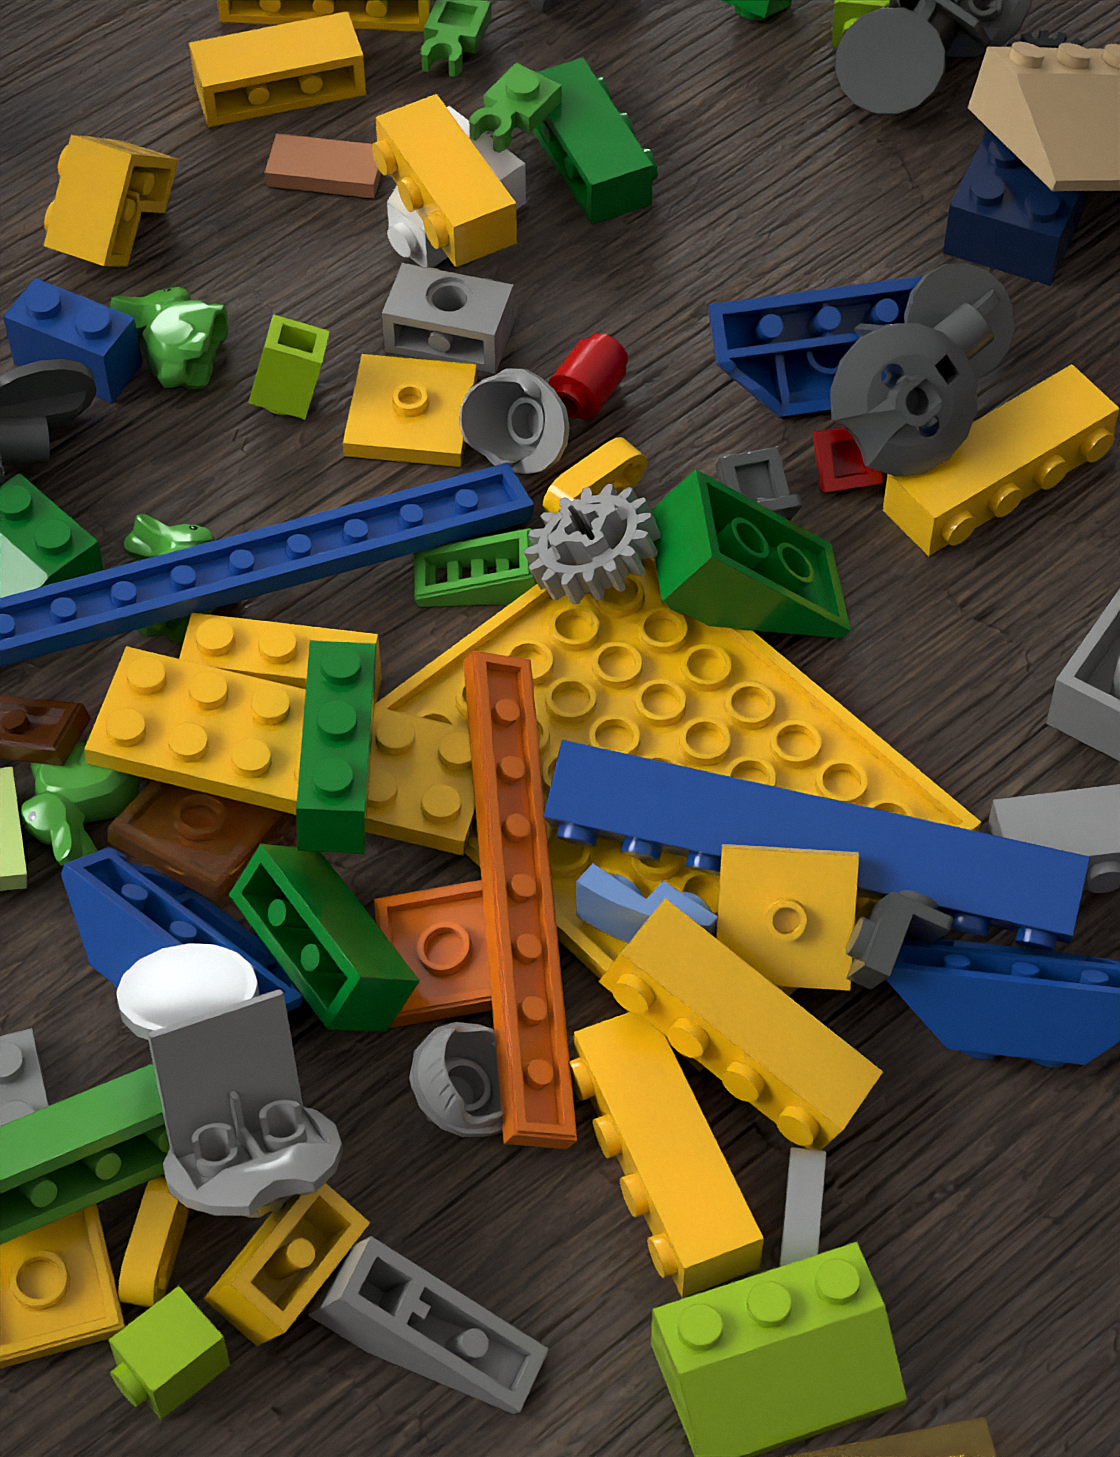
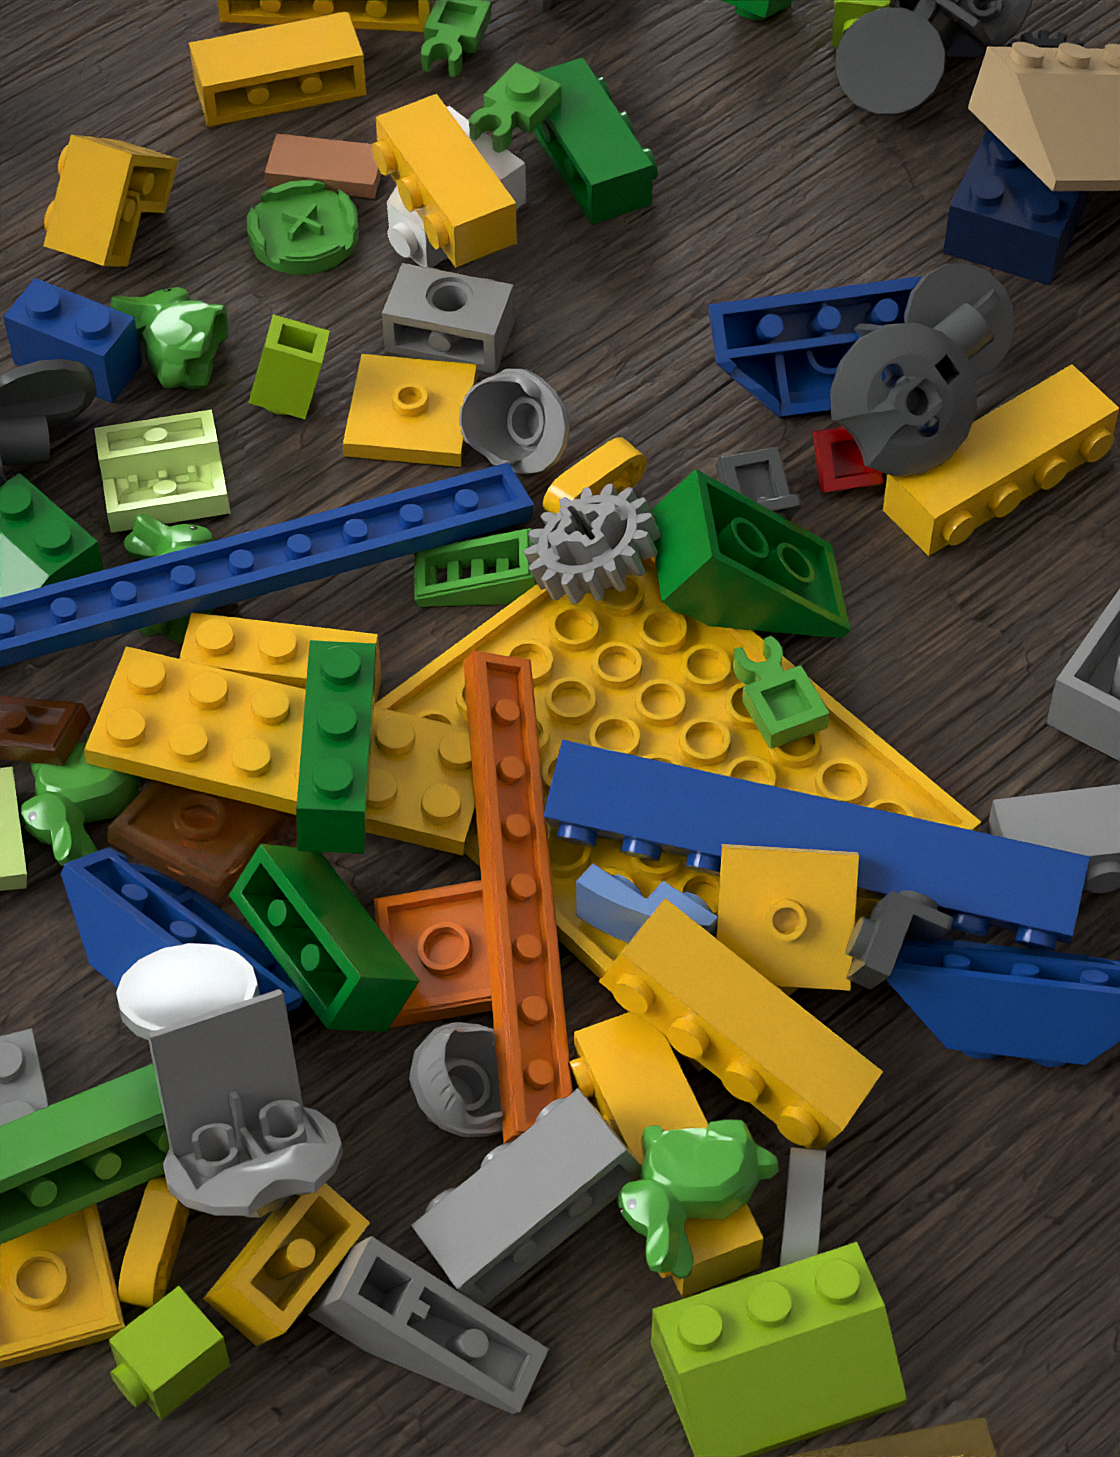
red brick [548,333,628,420] -> none
none -> yellowish green slope [94,409,230,533]
none -> bright green tile [247,180,359,275]
none -> light grey brick [411,1089,641,1307]
none -> bright green animal [617,1120,779,1279]
none -> bright green plate [733,636,830,749]

